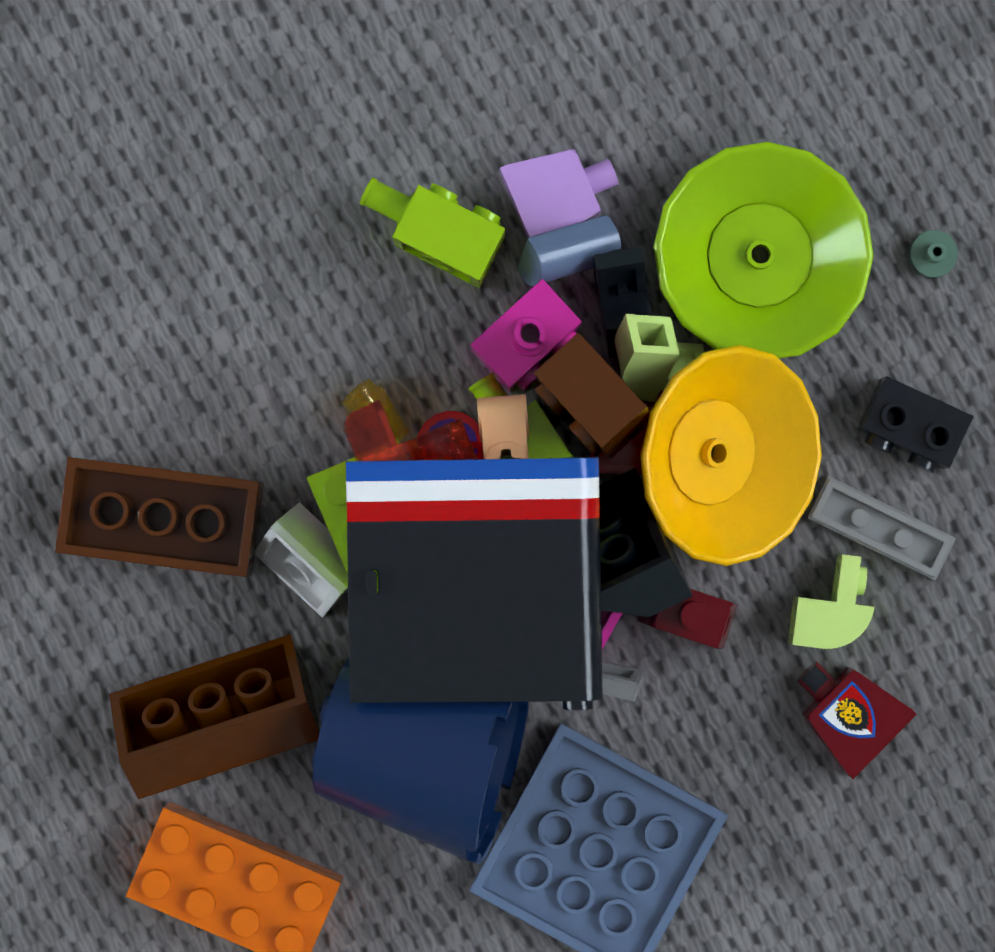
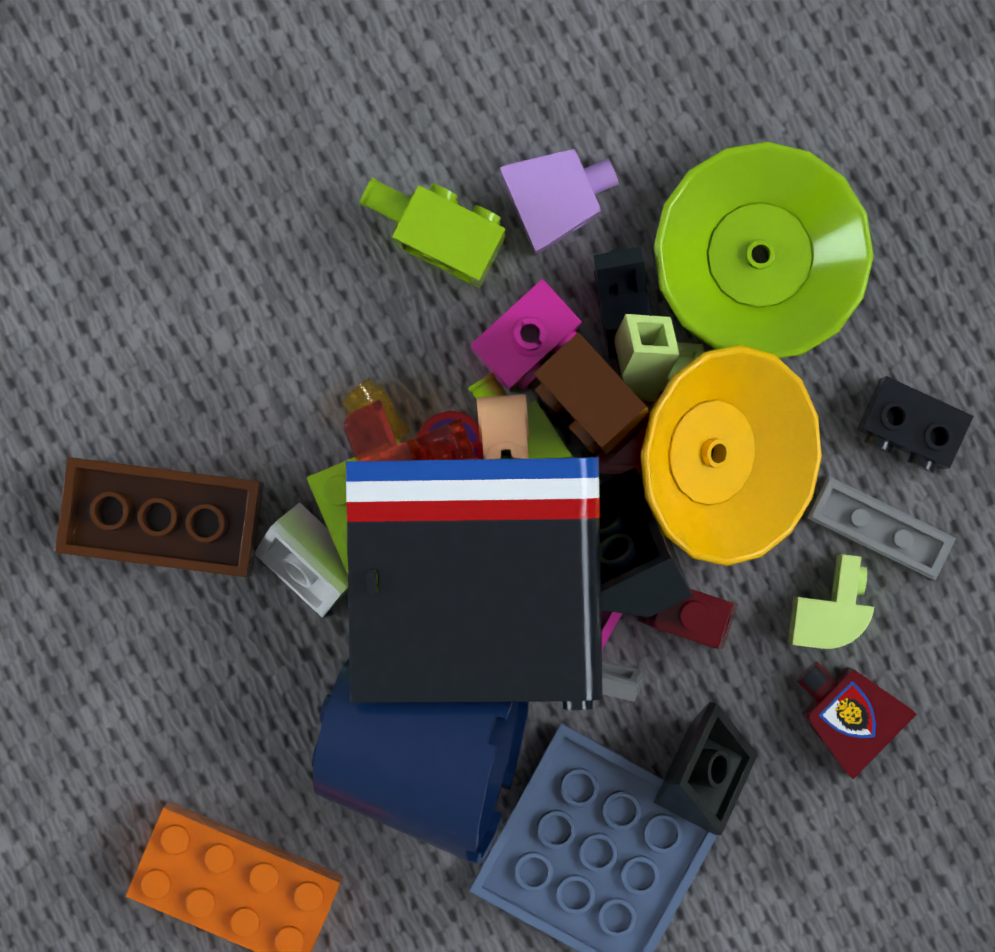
reddish brown brick [109,634,320,800] -> none
sand blue brick [517,215,621,286] -> none
sand green tile [908,230,958,279] -> none
none -> pearl dark grey slope [654,702,758,836]

